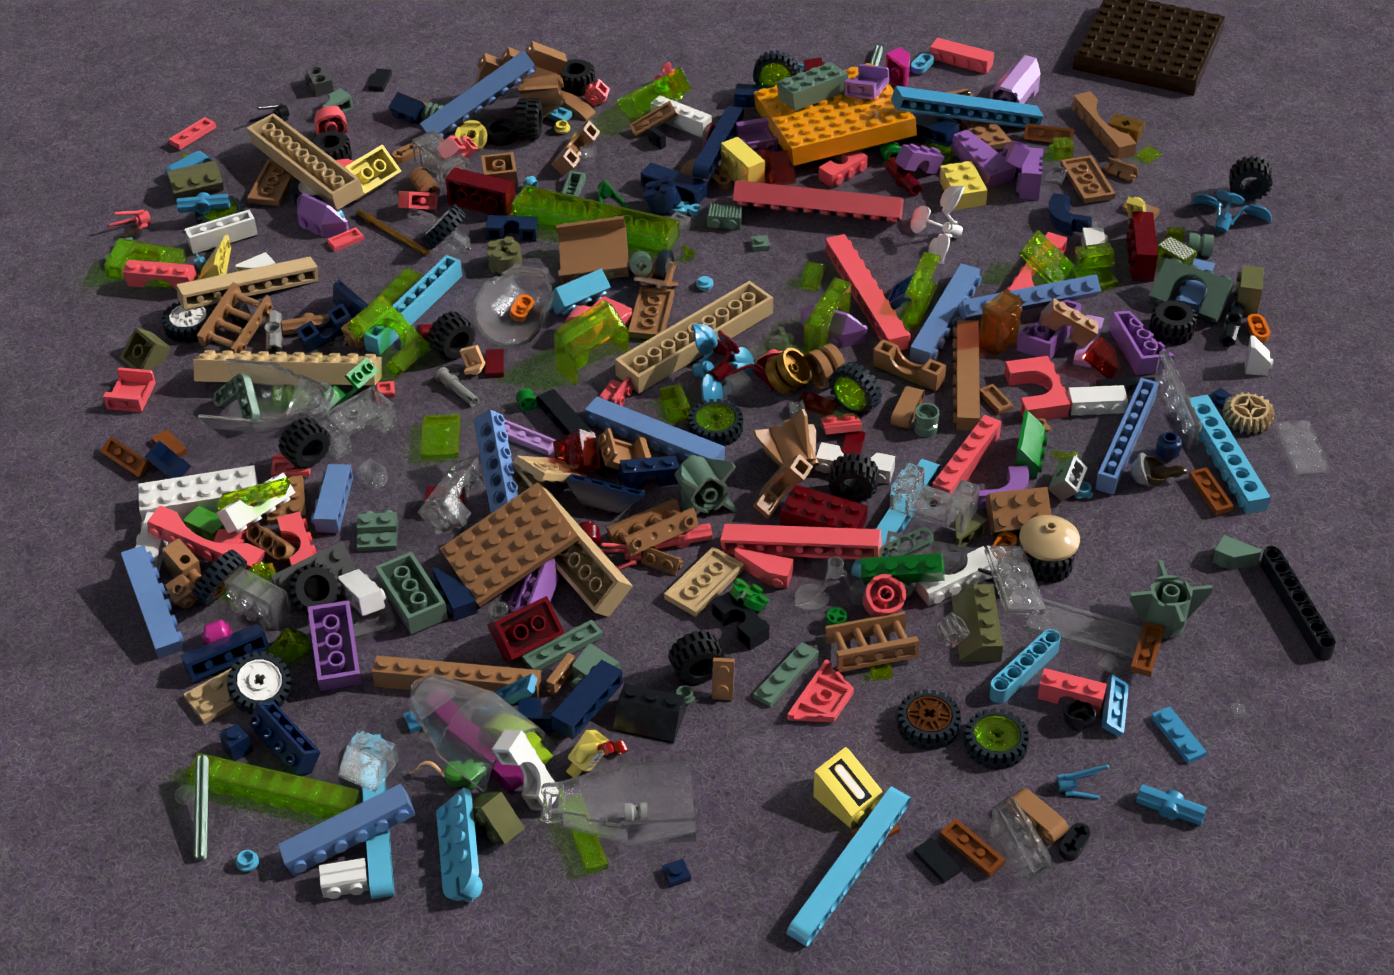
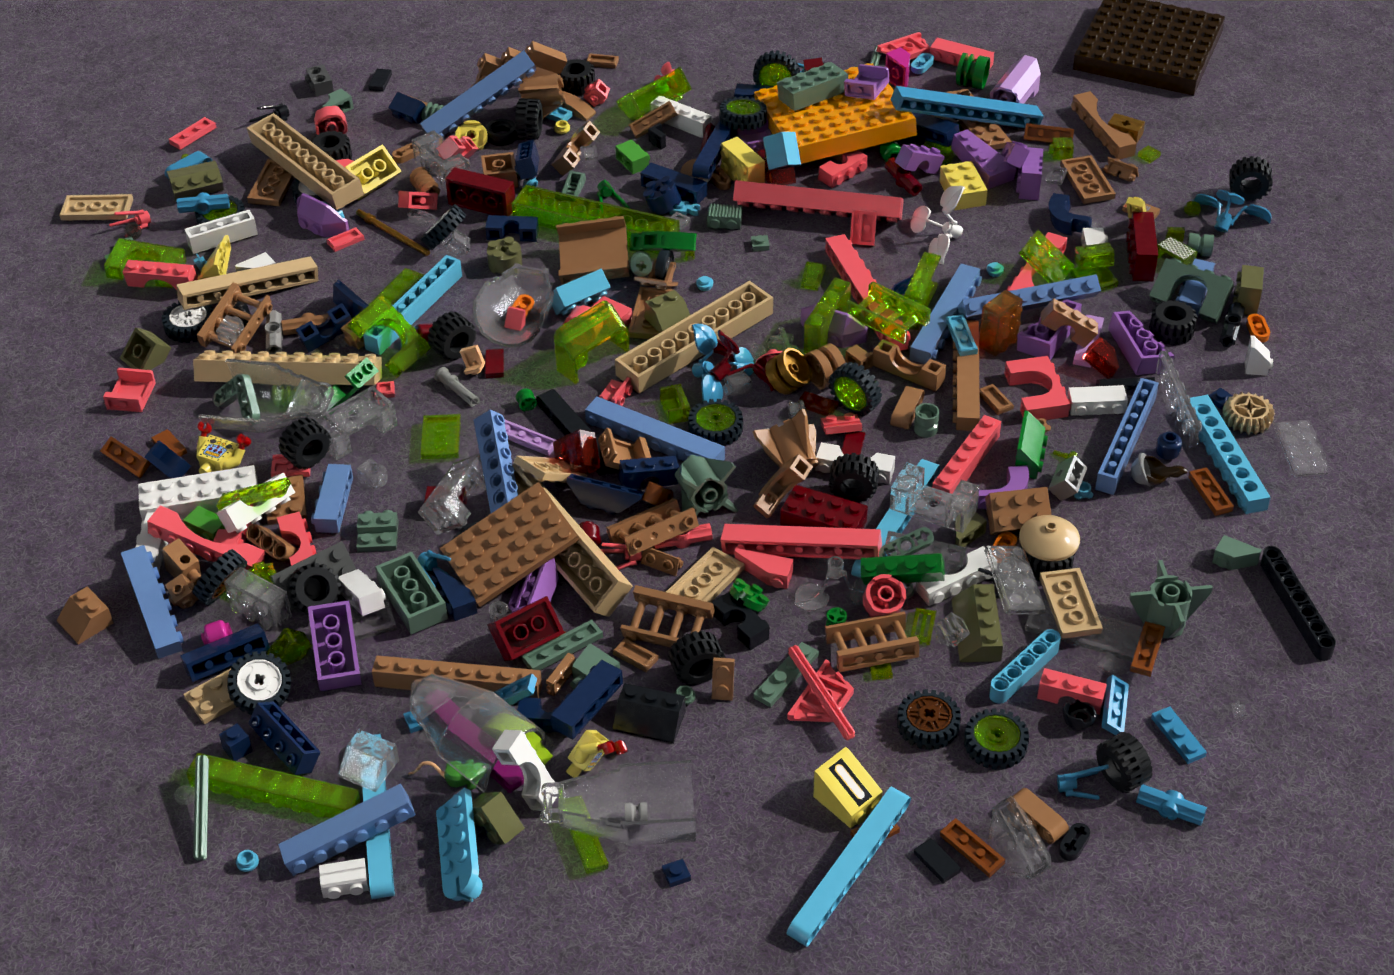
none -> medium nougat slope [57,586,114,645]
none -> tan plate [60,194,133,221]
none -> light yellow torso [196,421,251,474]
none -> clear brick [216,315,244,346]
none -> dark azure plant [417,550,453,587]
none -> coral slope [504,306,525,331]
none -> dark blue brick [514,140,540,181]
none -> medium nougat tile [586,53,619,69]
none -> medium nougat tile [613,638,658,672]
none -> bright green brick [615,139,650,174]
none -> medium nougat fence [620,585,715,648]
none -> green slope [630,231,697,252]
none -> dark orange piece [642,481,673,505]
none -> olive slope [644,290,690,333]
none -> black wheel [719,96,767,131]
none -> medium azure slope [763,132,801,170]
none -> coral axle [788,645,855,740]
none -> medium nougat brick [845,344,873,370]
none -> clear neon green fence [847,281,931,344]
none -> coral plate [850,210,877,246]
none -> coral wing [877,32,930,60]
none -> clear neon green tile [910,608,936,645]
none -> medium azure tile [946,314,978,356]
none -> green wheel [956,53,990,90]
none -> plate [986,262,1004,277]
none -> tan plate [1040,568,1103,639]
none -> black tyre [1096,732,1153,793]
none -> clear neon green plate [1184,201,1201,216]

